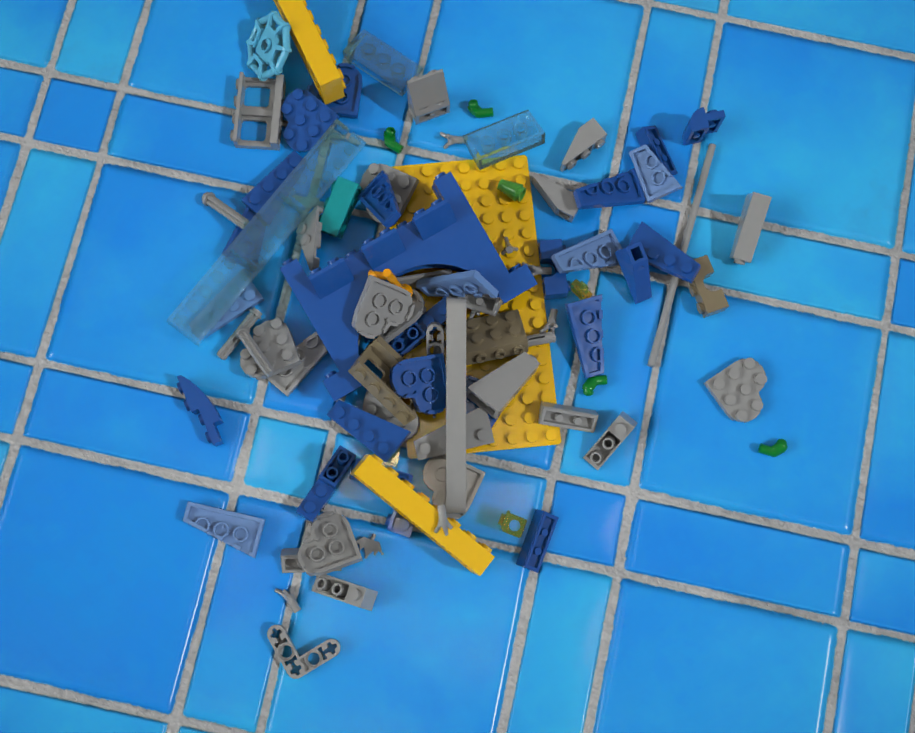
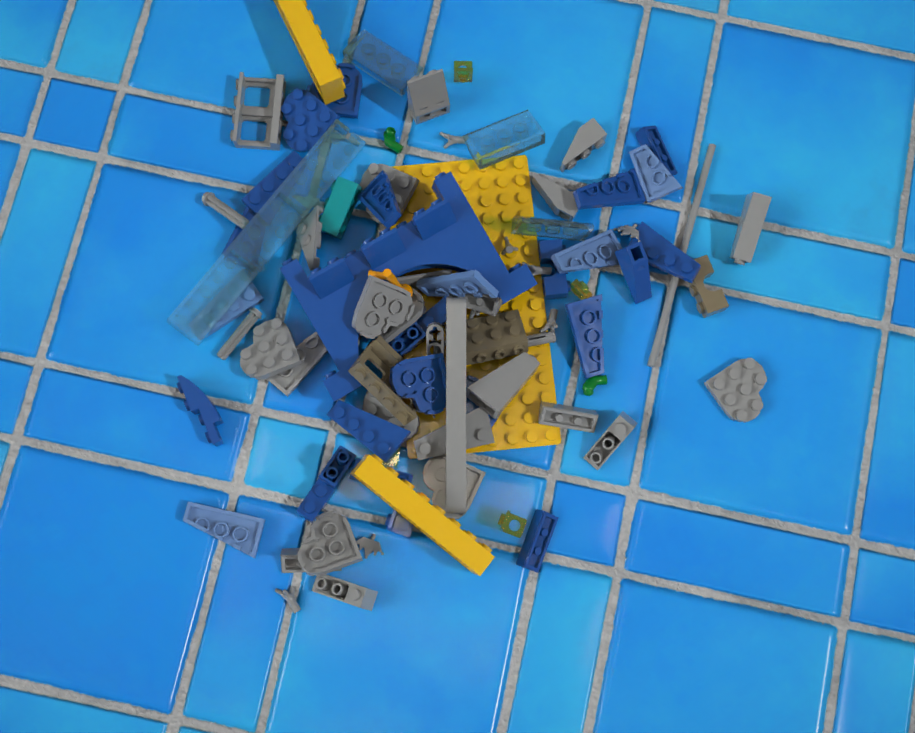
light grey axle [235,326,275,377] -> none
medium azure plate [246,11,292,81] -> none
light grey beam [267,624,341,679] -> none
light grey bar [434,505,453,536] -> none
green arm [468,99,493,118] -> none
bright green cone [497,179,526,202] -> none
blue brick [682,107,726,146] -> none
green arm [758,439,788,457] -> none
none -> bracket [454,61,473,83]
none -> clear light blue slope [511,215,594,241]
none -> light grey piece [613,224,640,242]

